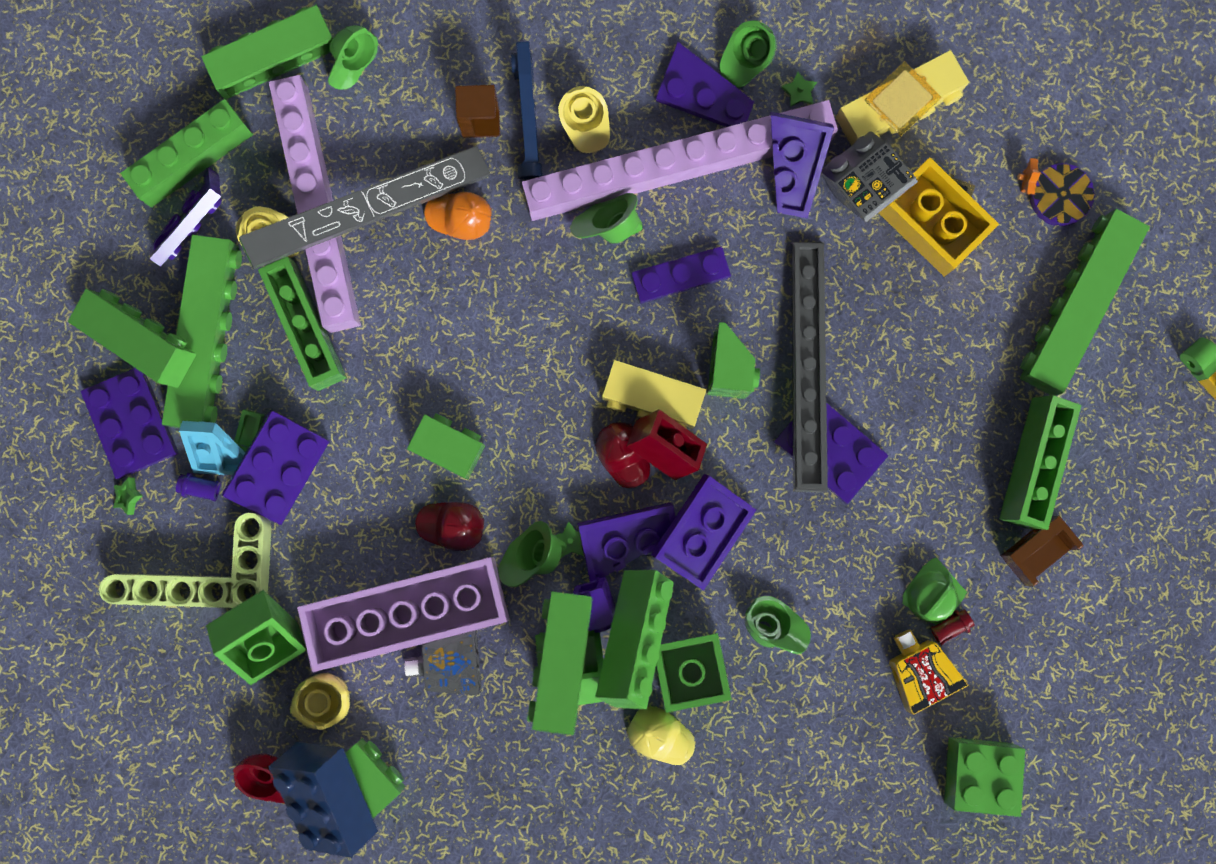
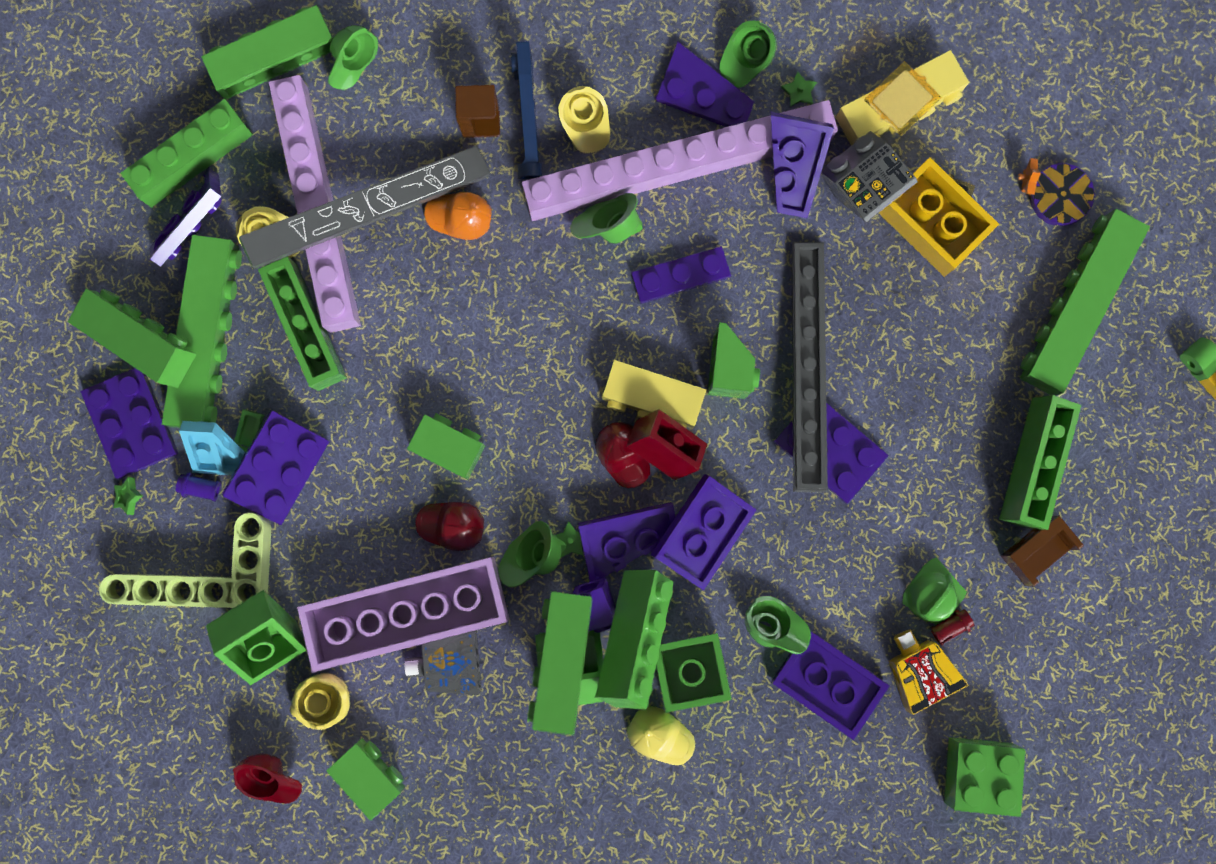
dark blue brick [268,742,378,858] -> none
none -> dark purple plate [771,631,890,740]

